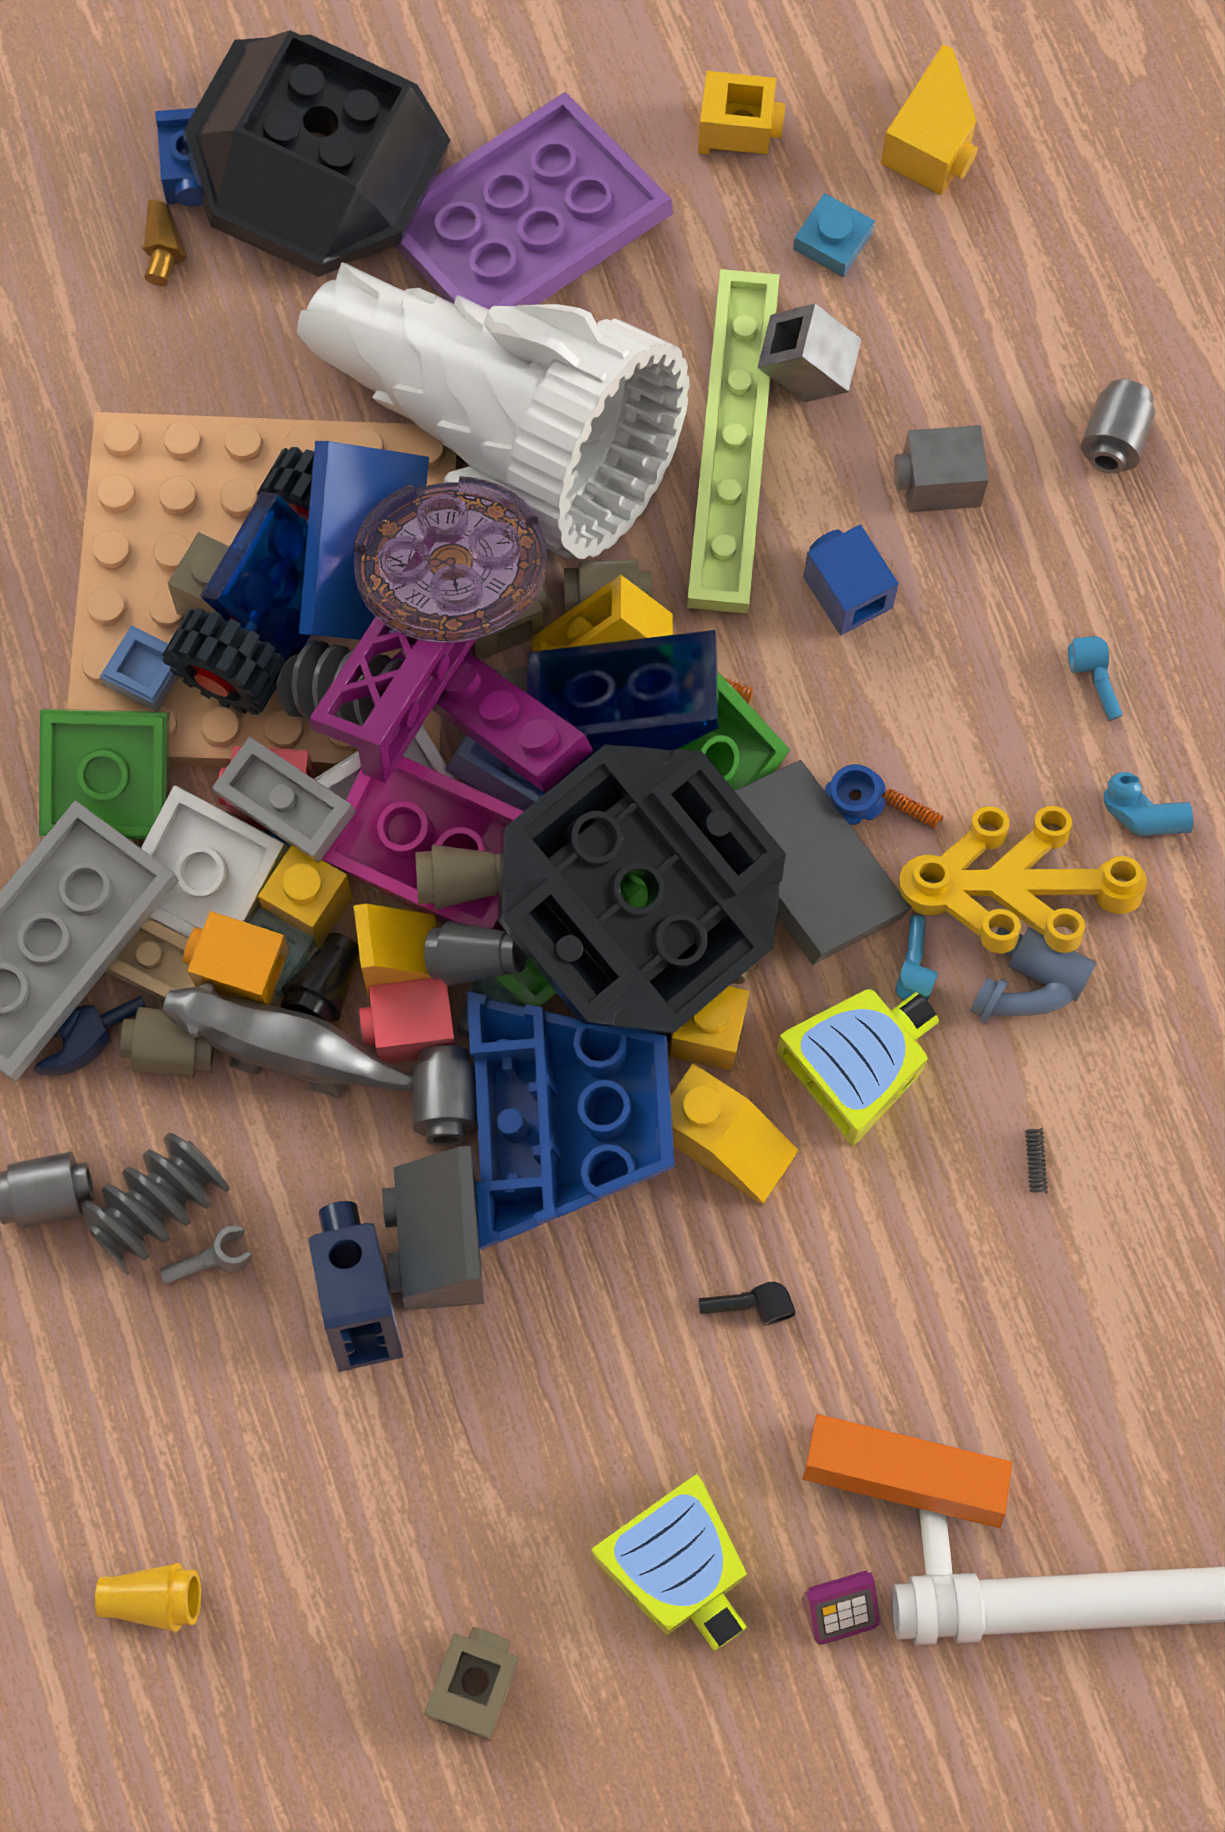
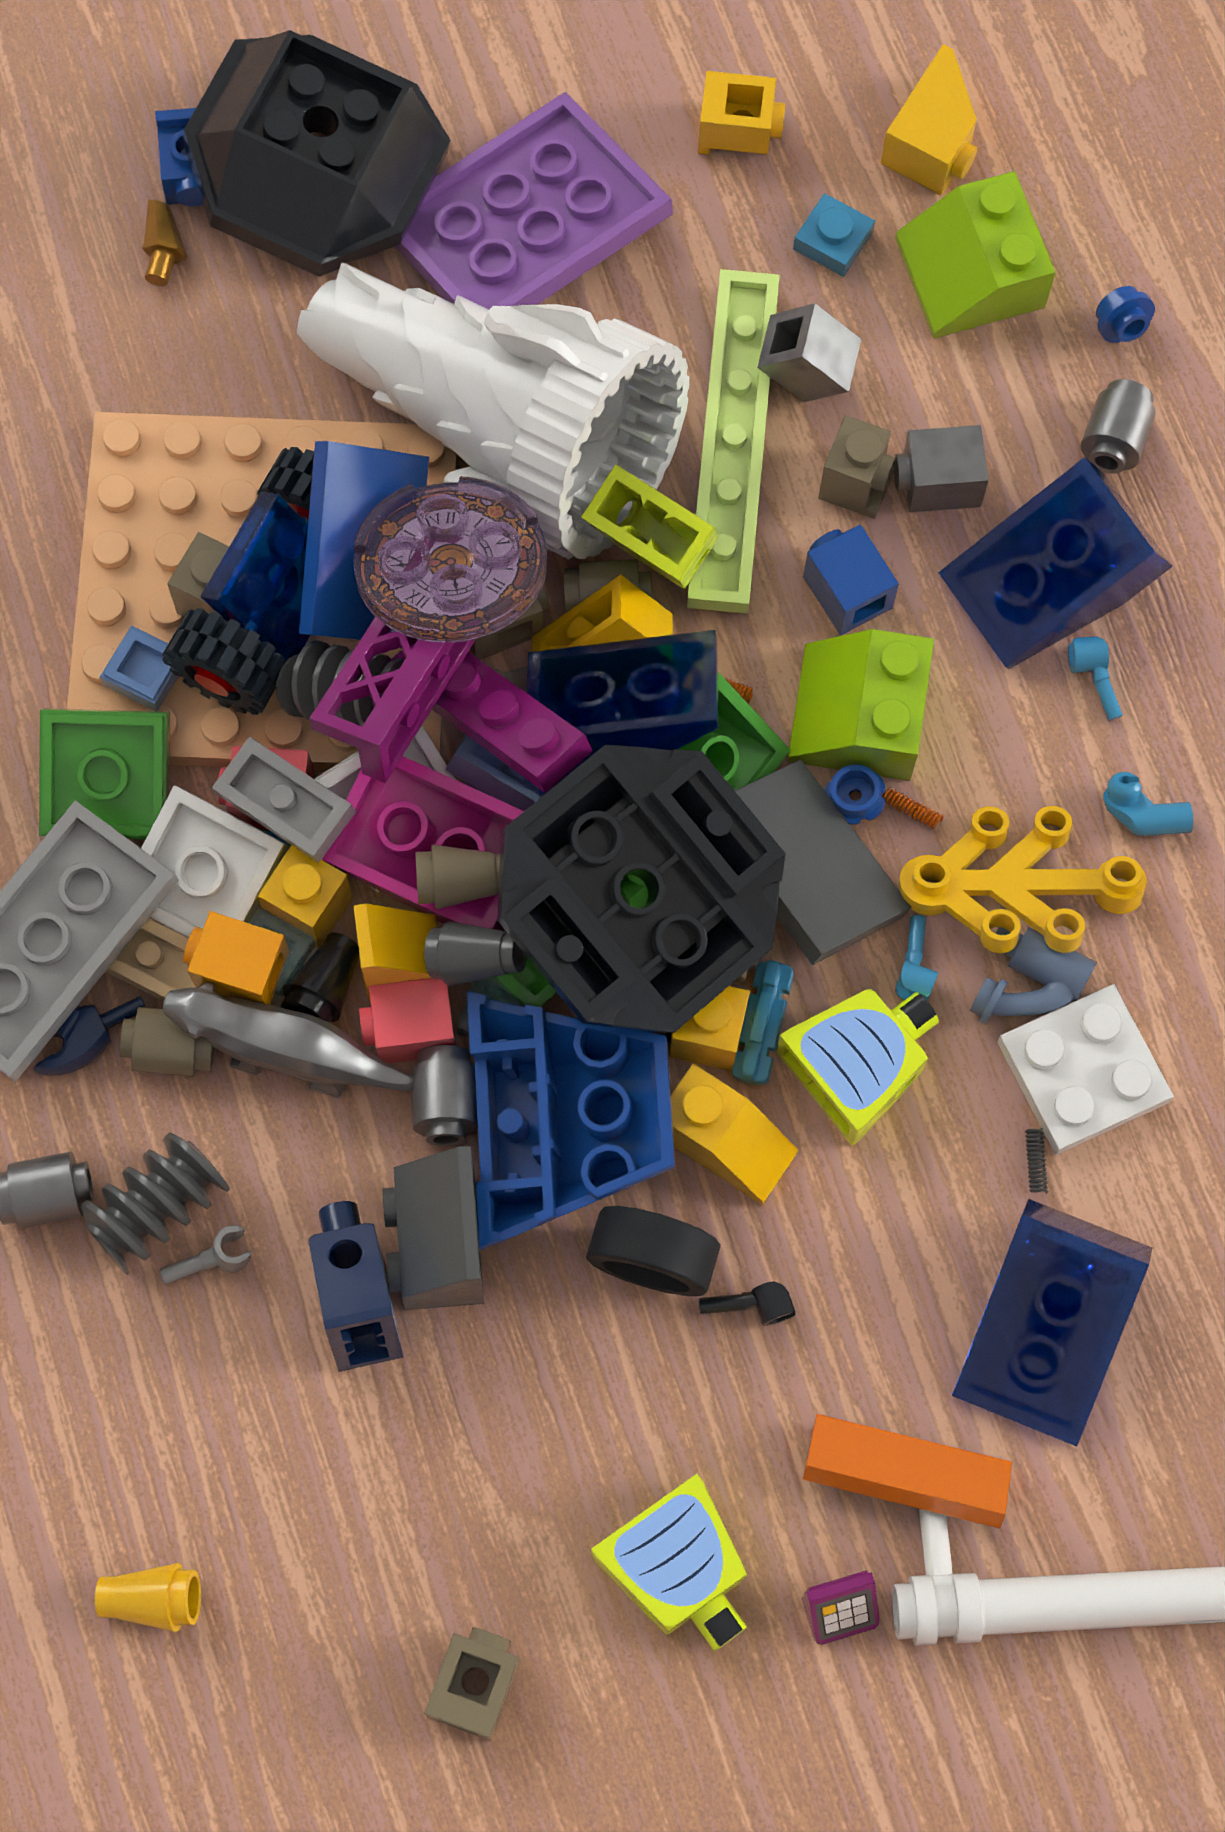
none -> neon yellow torso [581,464,718,589]
none -> black tyre [586,1206,721,1296]
none -> dark azure axle [732,960,794,1085]
none -> lime slope [787,629,934,781]
none -> dark tan brick [818,415,896,519]
none -> lime slope [895,171,1056,339]
none -> clear blue slope [938,457,1173,669]
none -> clear blue slope [952,1199,1153,1447]
none -> white plate [997,984,1174,1155]
none -> blue plate [1096,286,1155,343]

